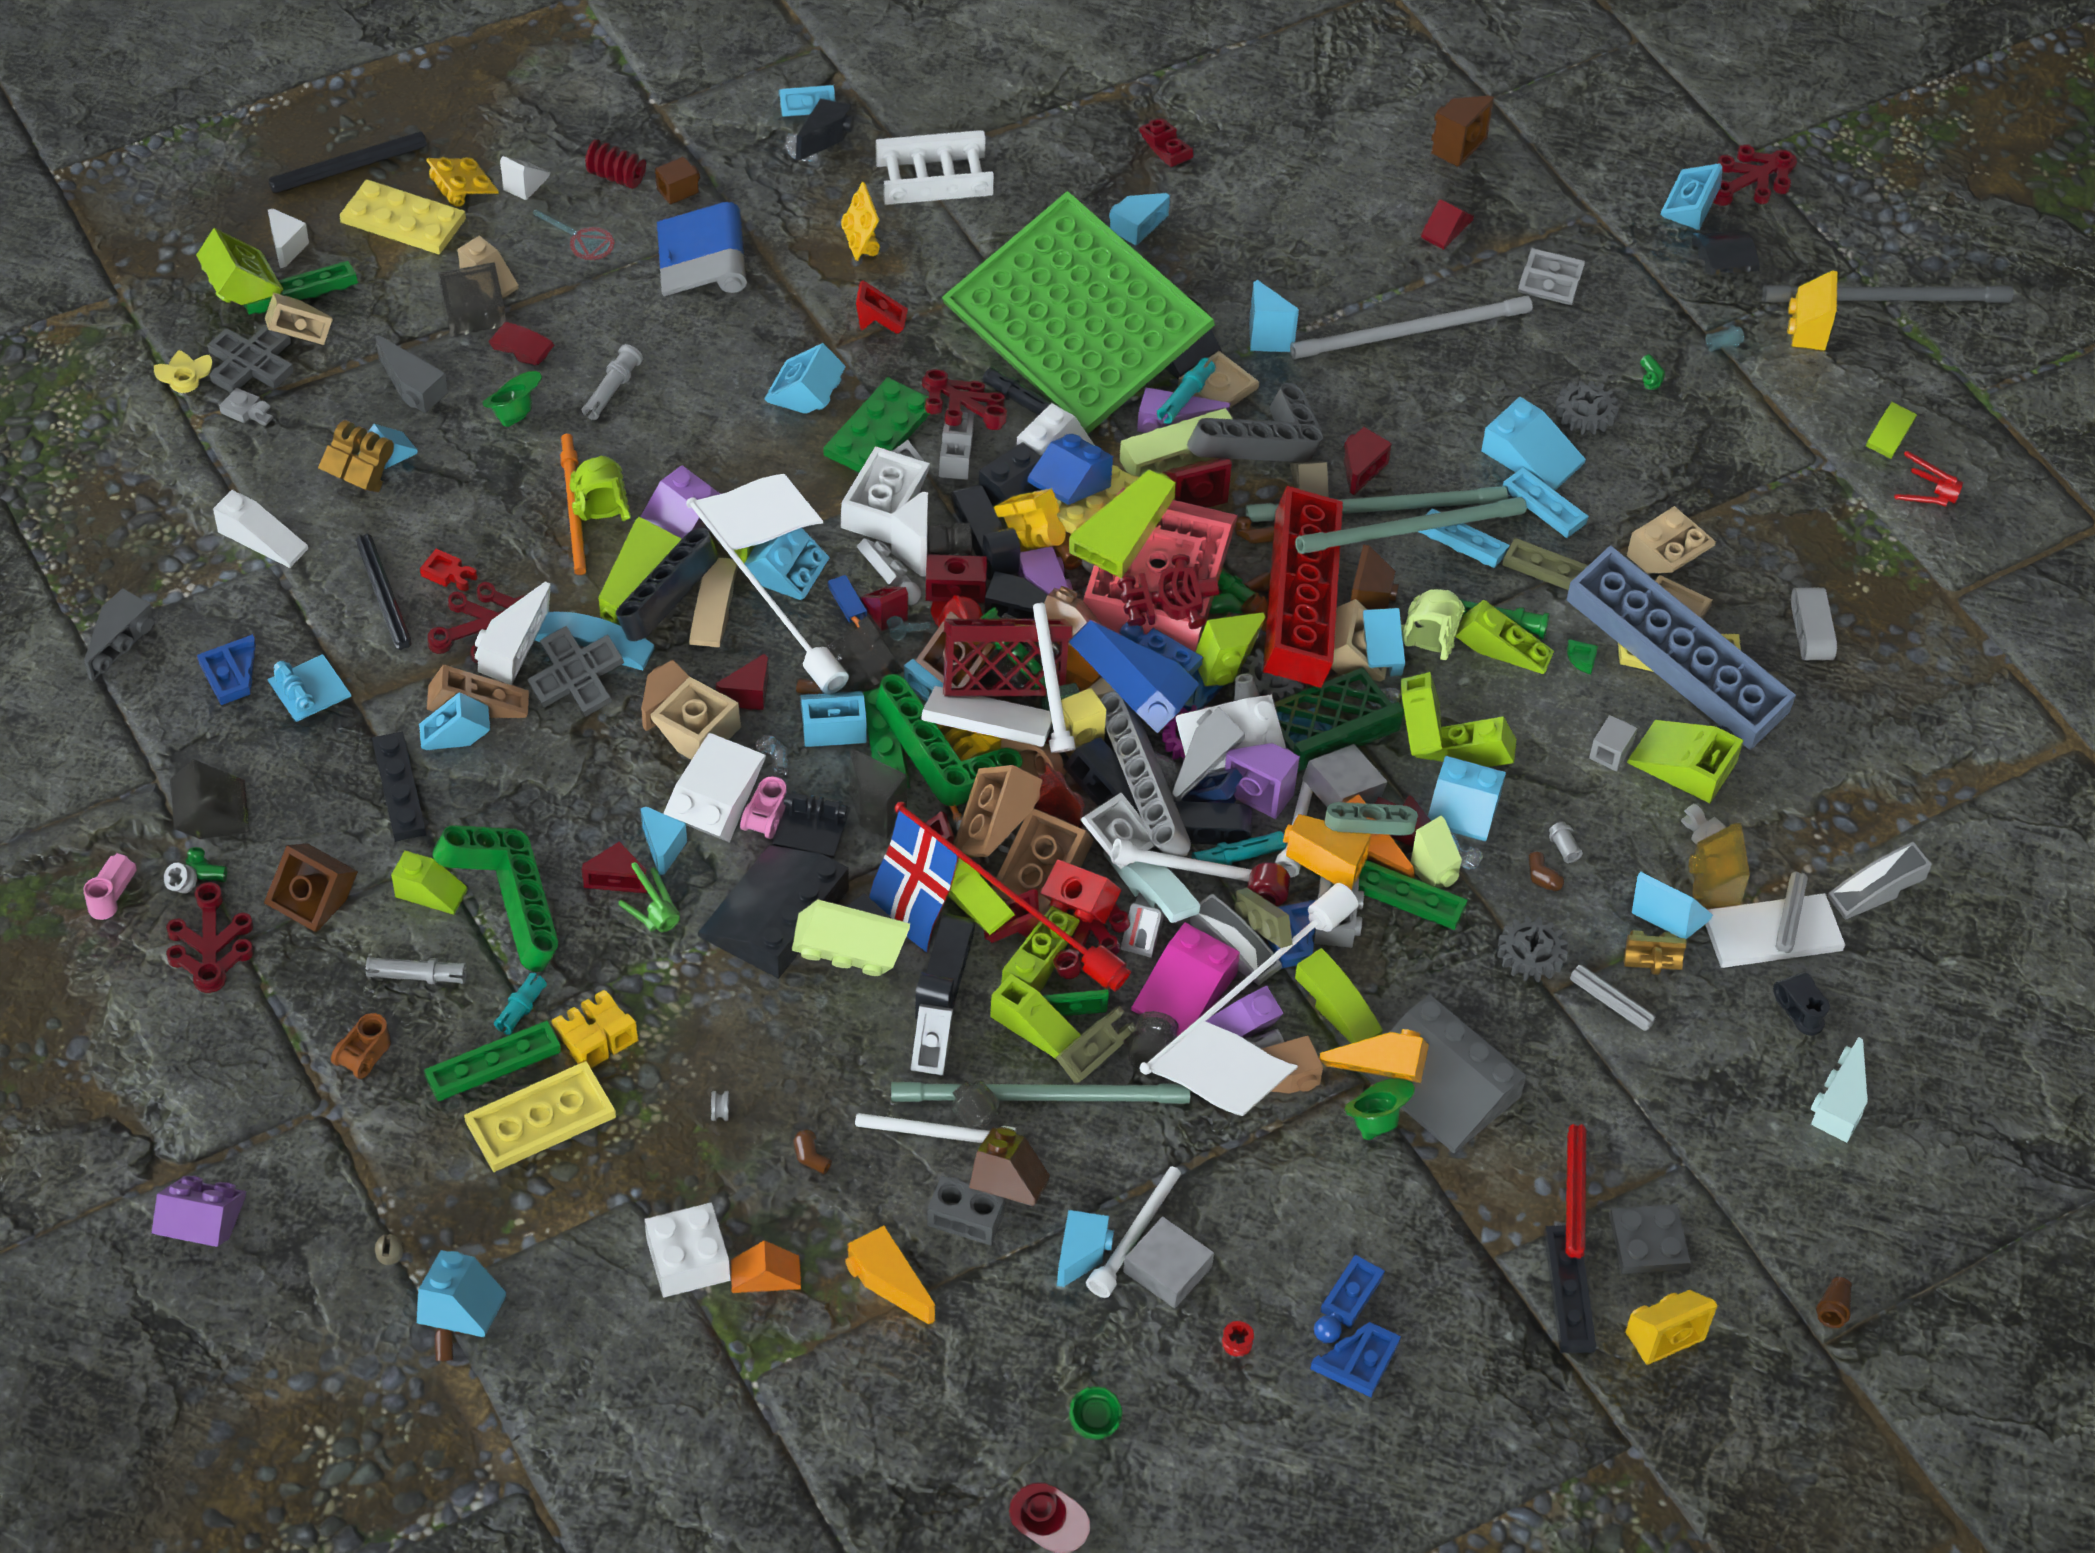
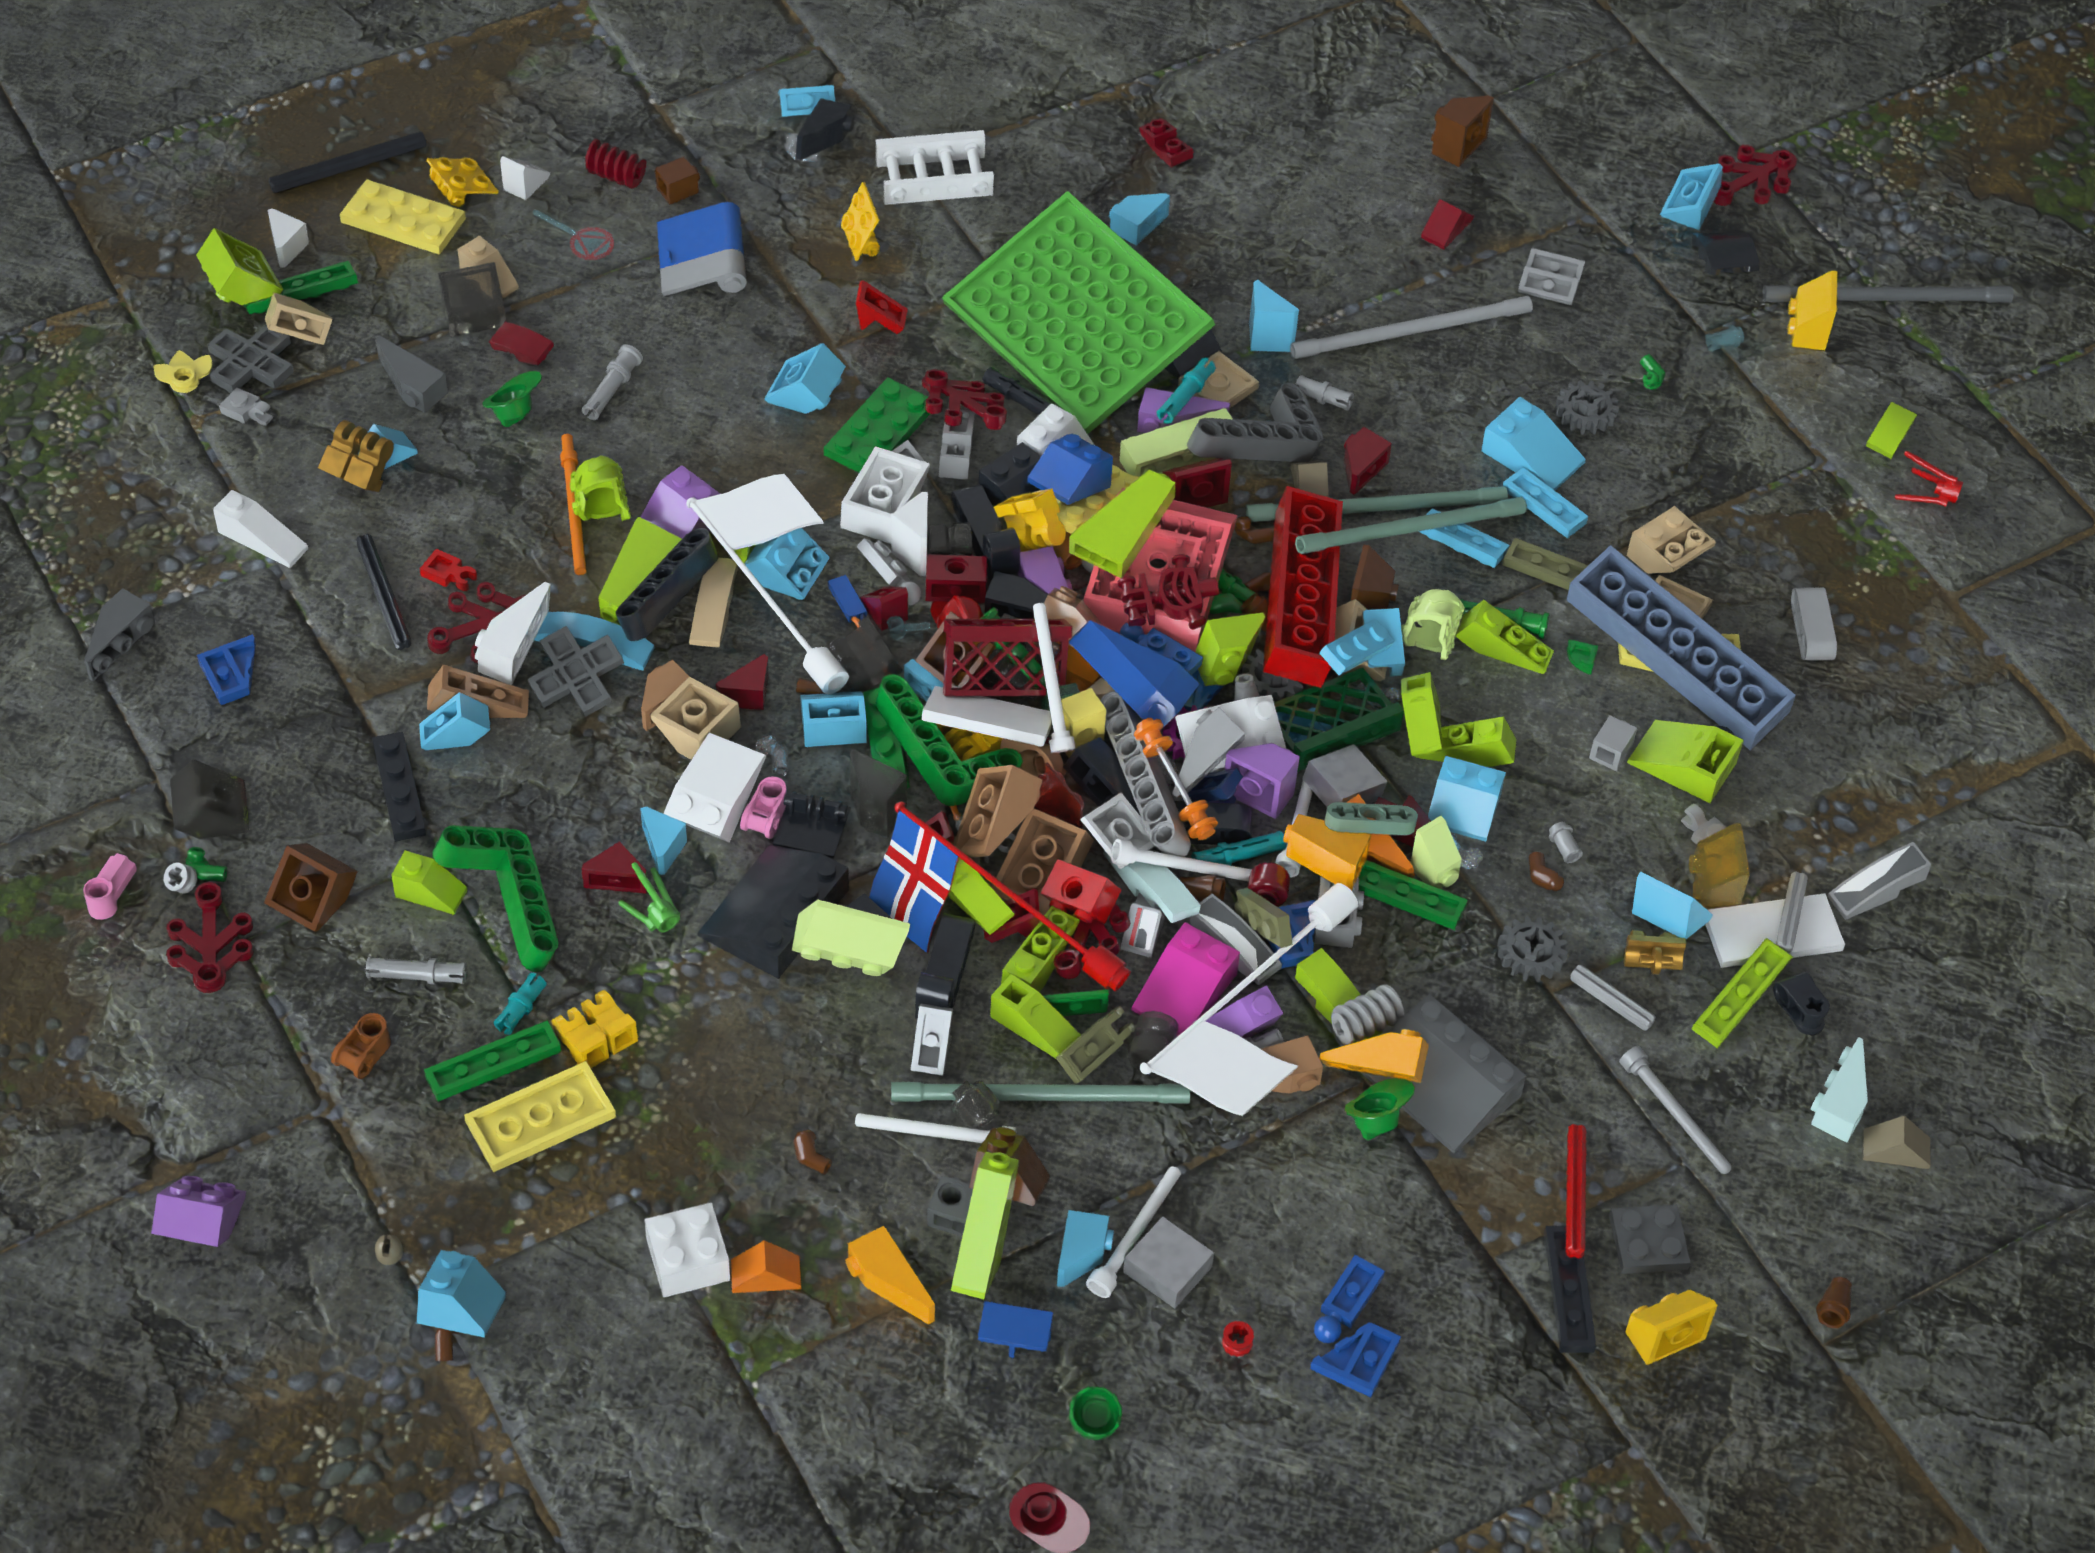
medium azure hinge [267,654,352,722] -> none
light grey bush [711,1091,729,1121] -> none
none -> lime slope [951,1152,1019,1299]
none -> blue panel [978,1301,1053,1358]
none -> orange axle [1134,718,1218,840]
none -> reddish brown cone [1179,874,1226,902]
none -> light grey pin [1296,375,1354,411]
none -> medium azure plate [1319,619,1395,675]
none -> light grey piece [1331,985,1404,1046]
none -> light grey piece [1619,1046,1731,1174]
none -> lime tile [1692,938,1793,1049]
none -> dark tan slope [1862,1116,1931,1169]

